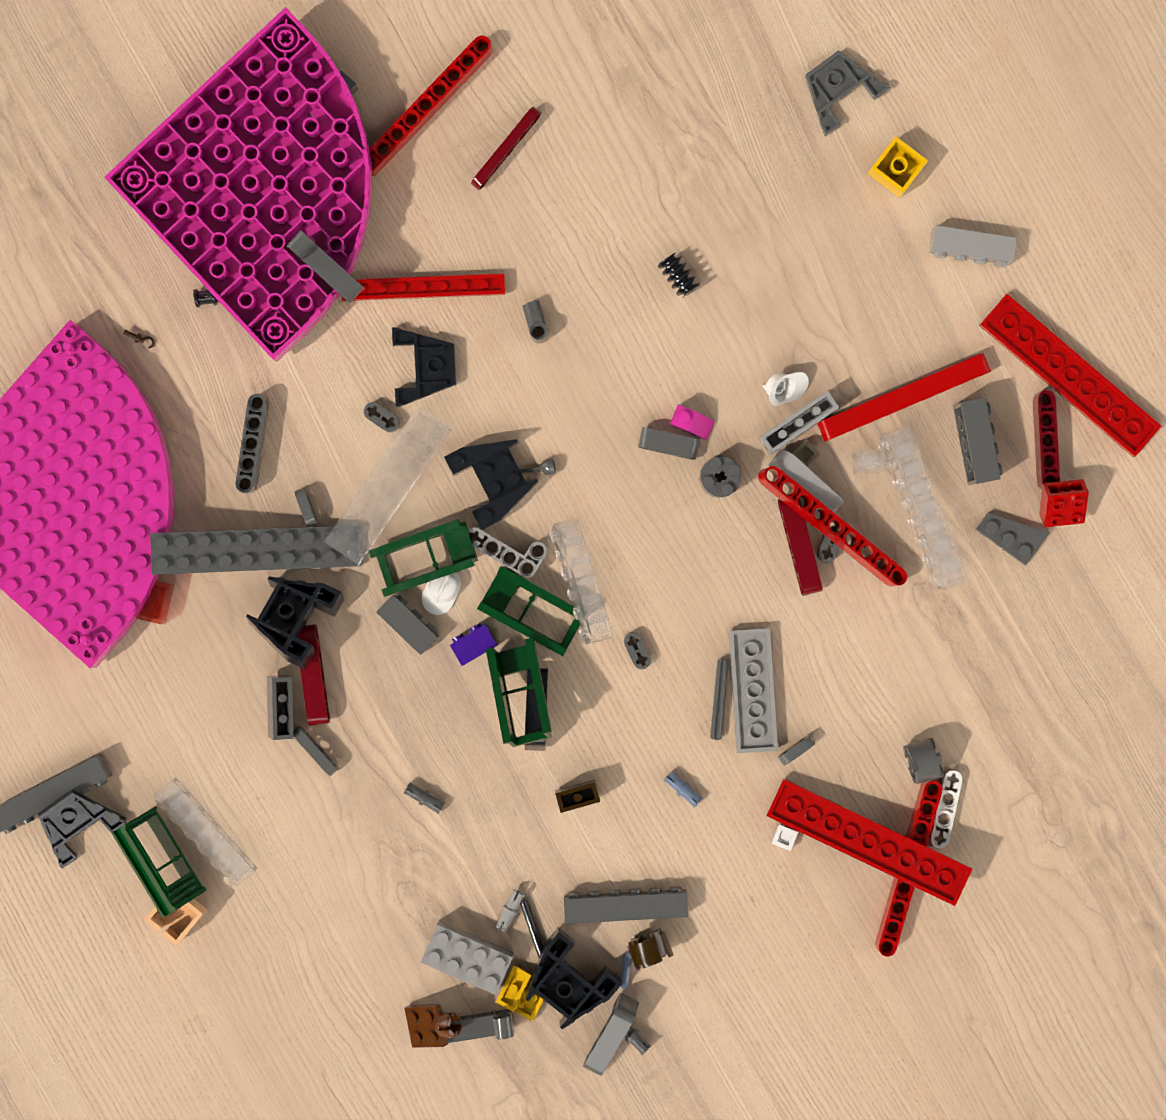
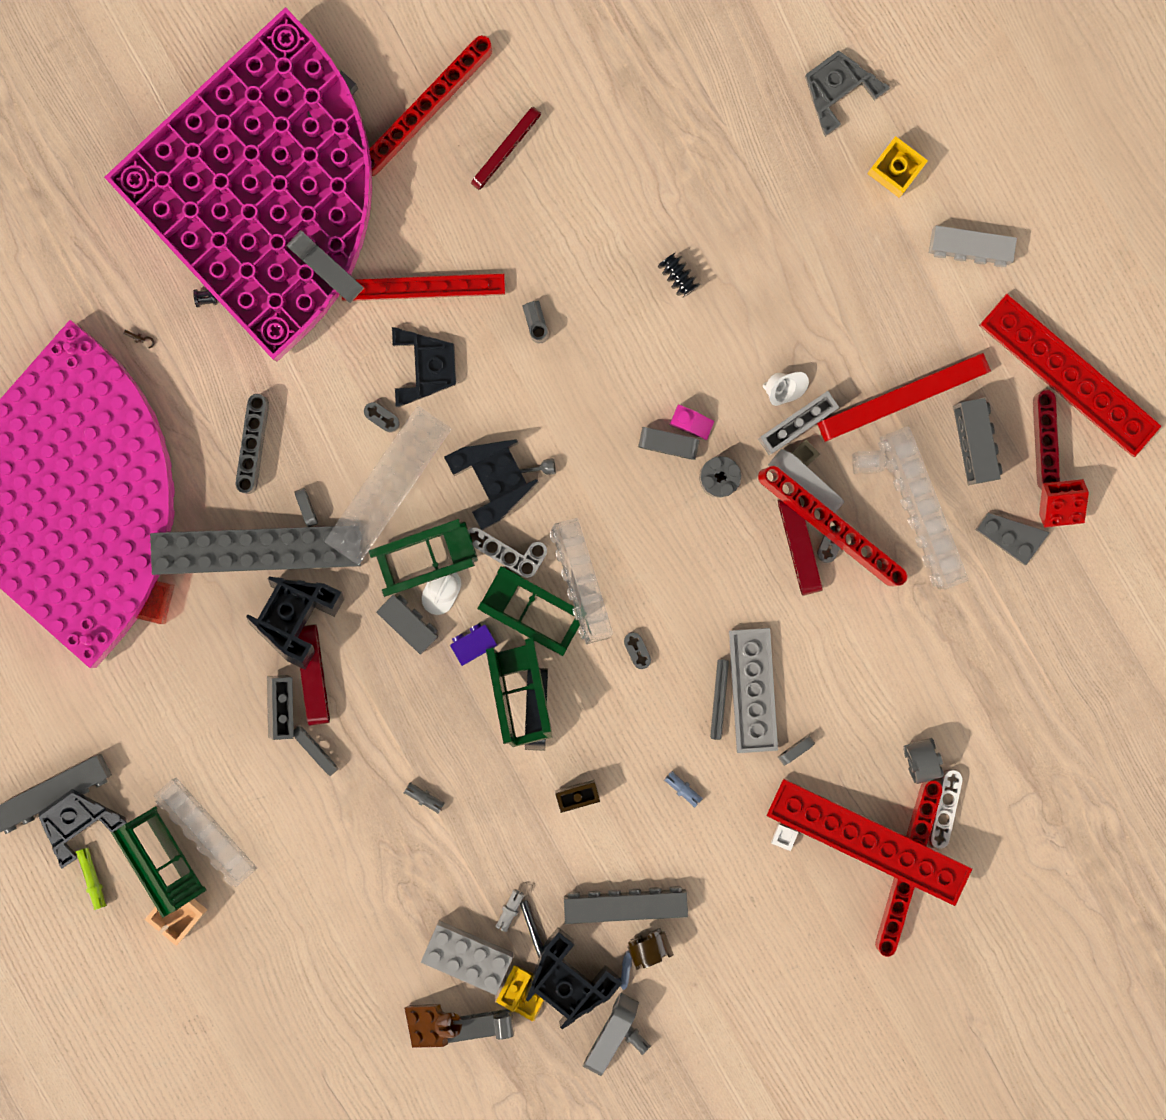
none -> lime pin [76,847,107,910]

